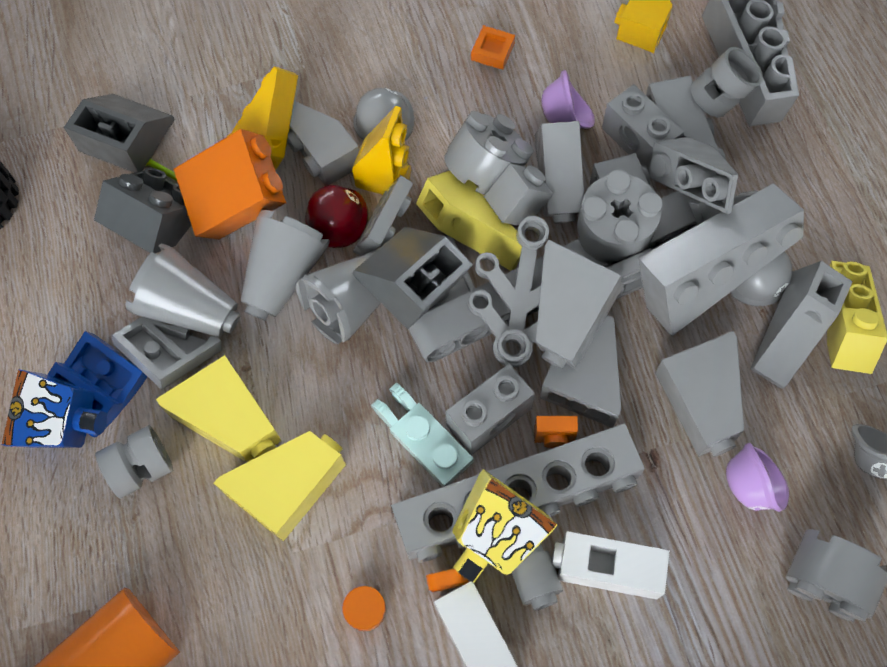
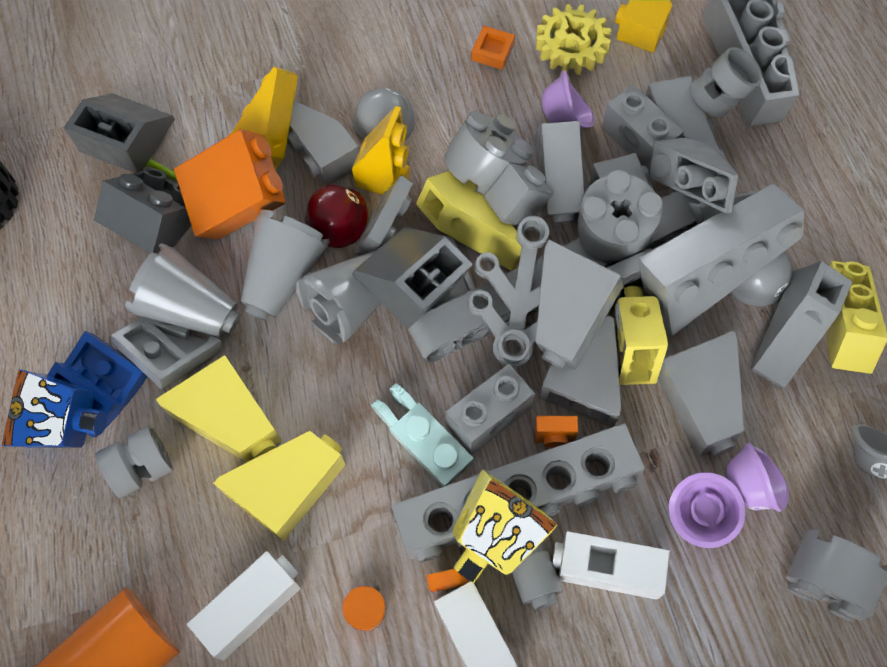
none -> white brick [187,551,301,661]
none -> light yellow gear [536,4,611,75]
none -> light yellow torso [613,286,668,385]
none -> lavender helmet [669,472,746,548]

